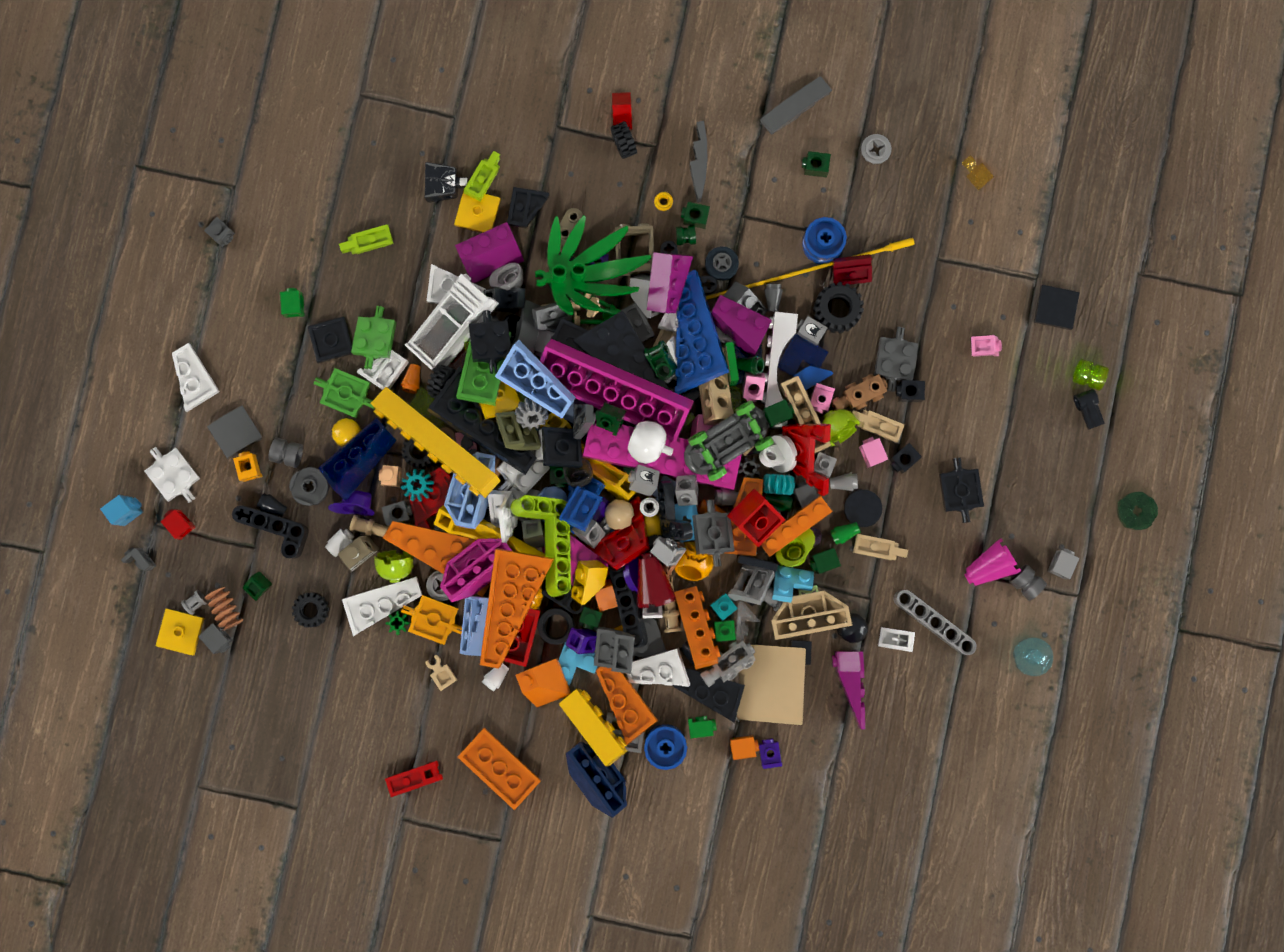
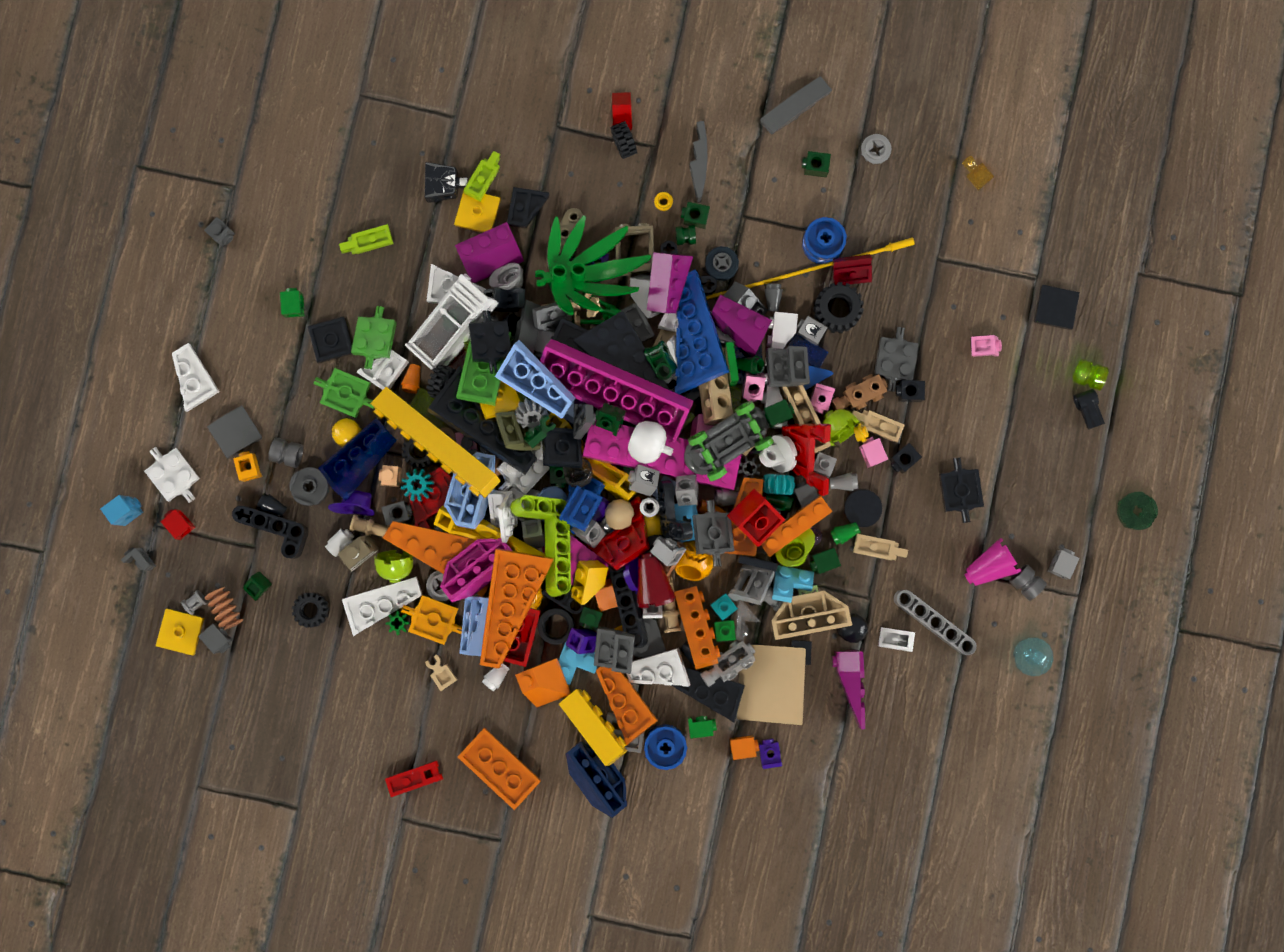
none -> dark green plate [523,414,556,449]
none -> dark grey slope [766,346,810,387]
none -> yellow plate [854,423,869,442]

